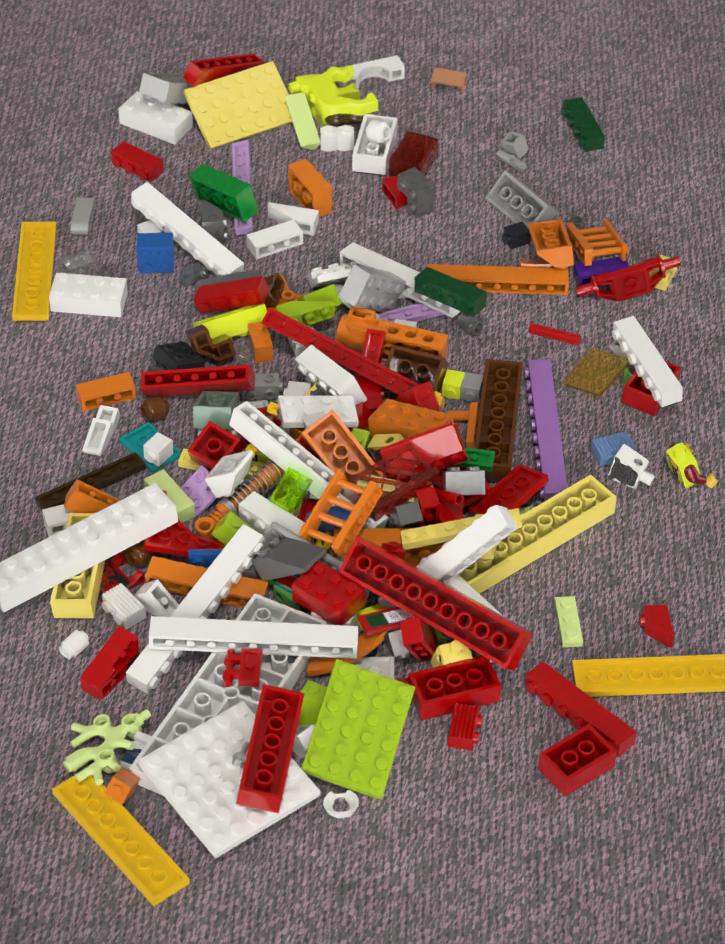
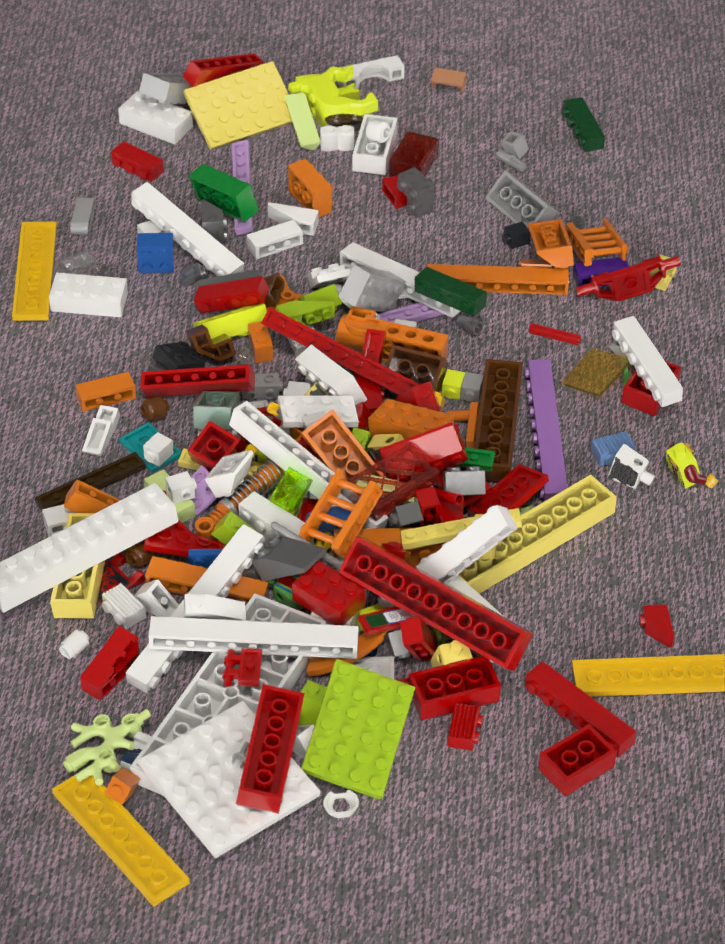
yellowish green plate [554,596,583,647] -> none
none -> white brick [165,471,197,504]
none -> white slope [183,594,246,621]

